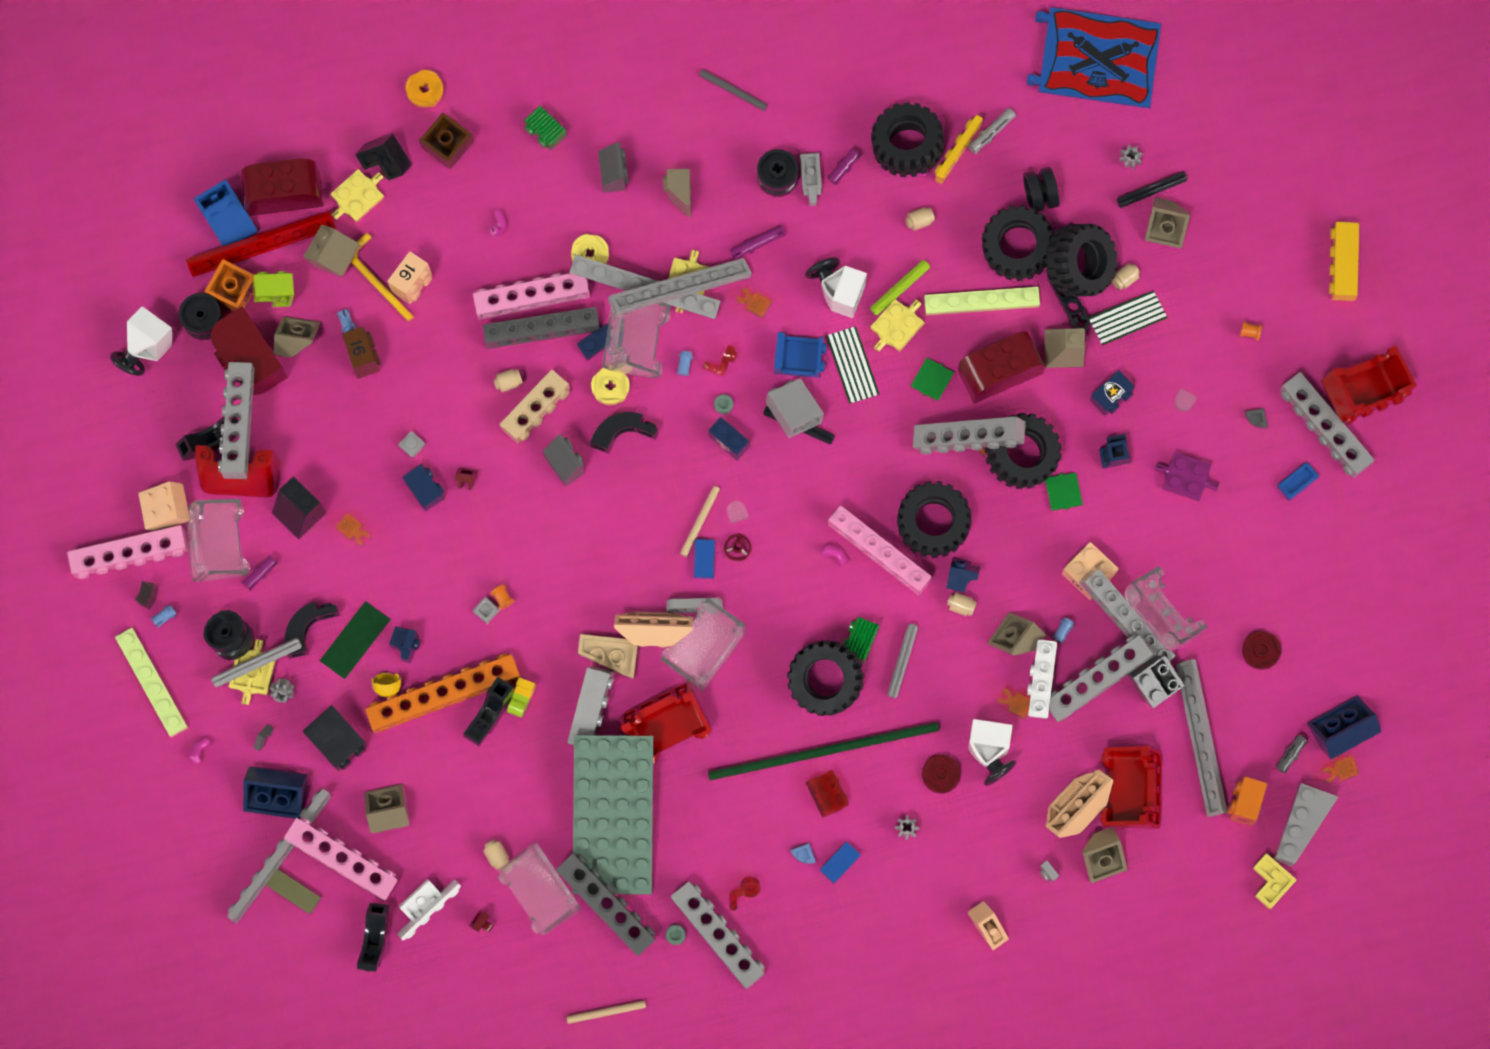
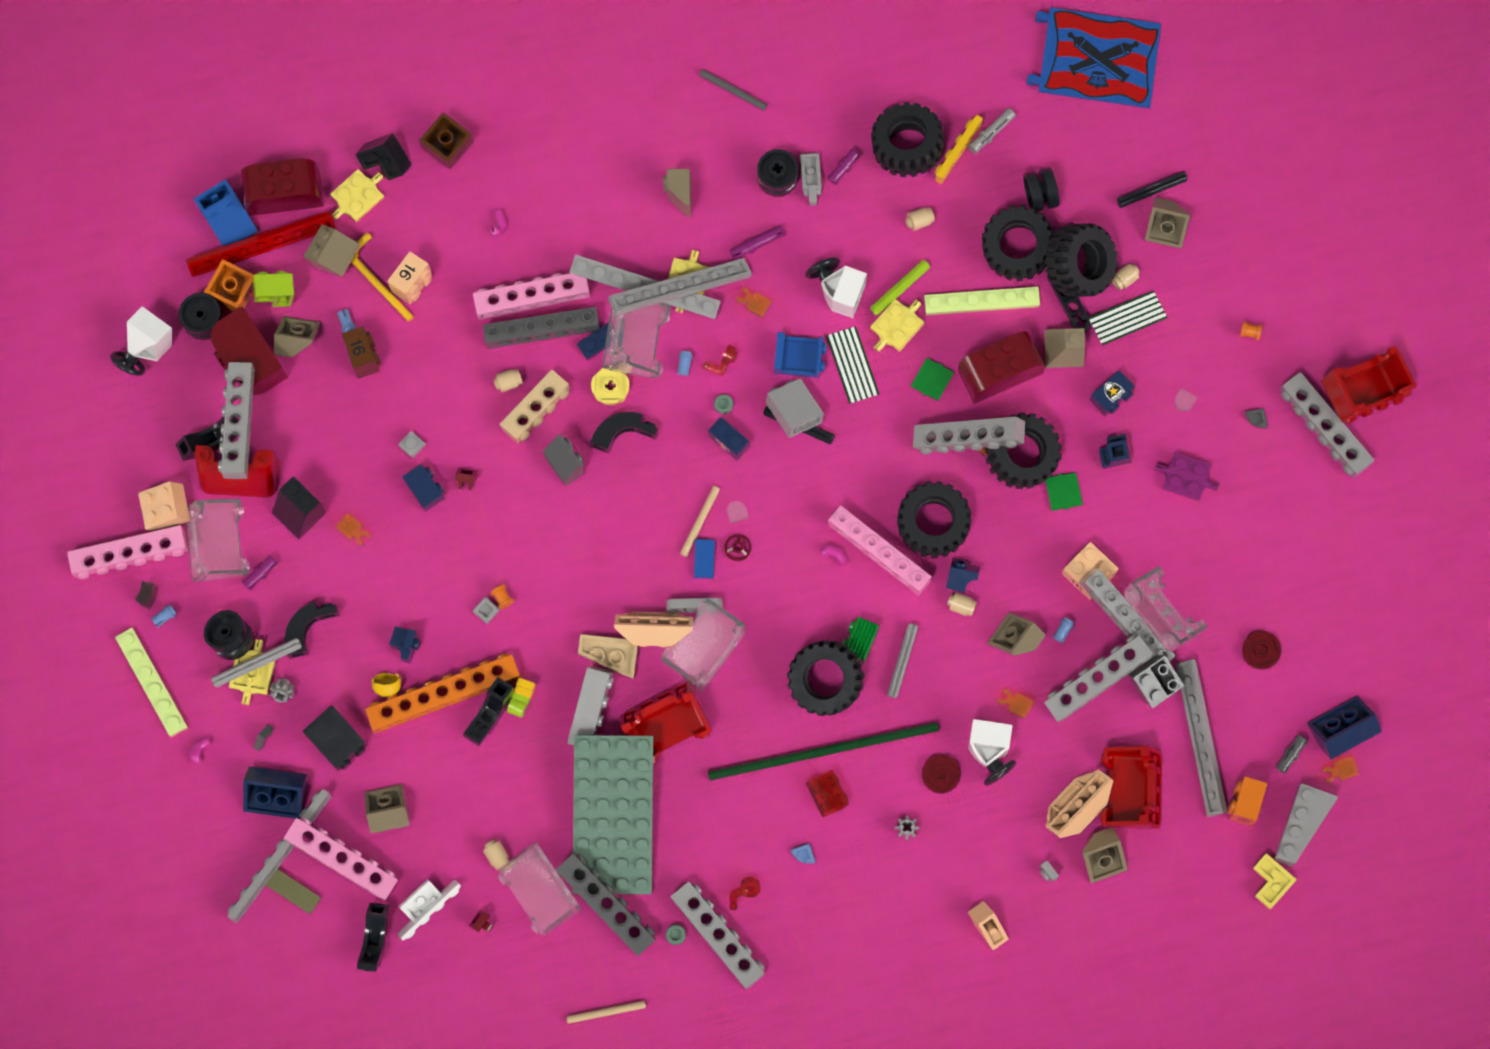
dark green sticker [320,601,391,679] -> none
light orange plate [406,70,444,108] -> none
green brick [524,105,567,150] -> none
light yellow plate [571,234,609,264] -> none
dark grey slope [598,142,629,193] -> none
blue tile [820,842,861,884] -> none
white bracket [1027,640,1057,719] -> none
light grey gear [1119,145,1143,170] -> none
blue tile [1277,462,1319,501] -> none
yellow brick [1329,222,1359,301] -> none

